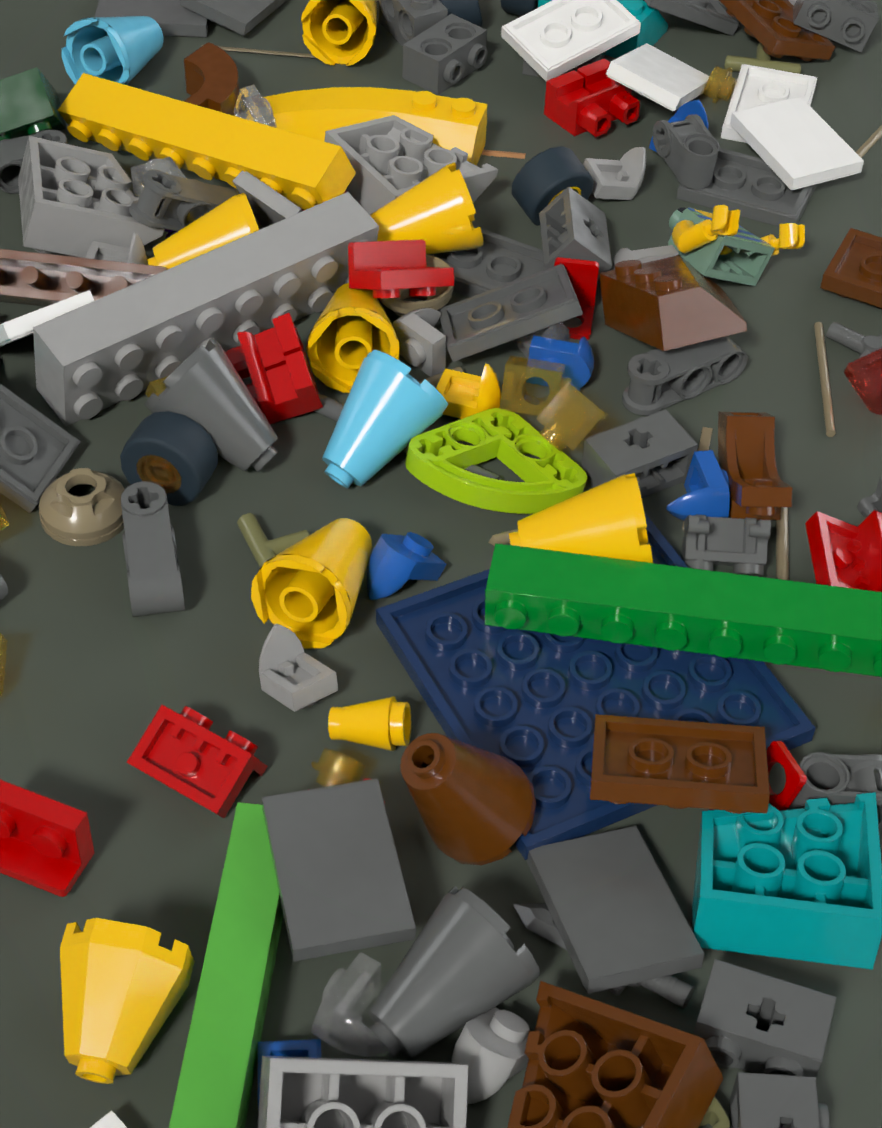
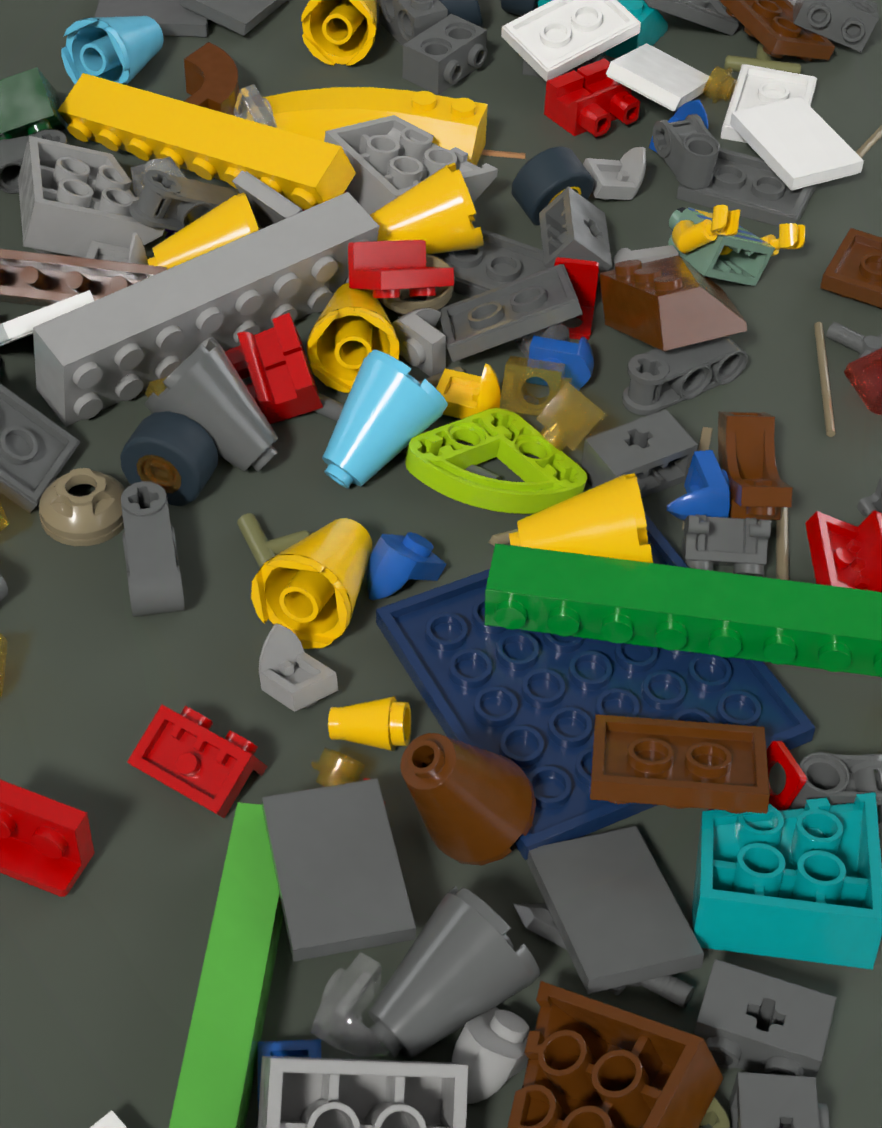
yellow cone [60,918,195,1084] -> none
dark tan piece [201,45,316,58] -> none

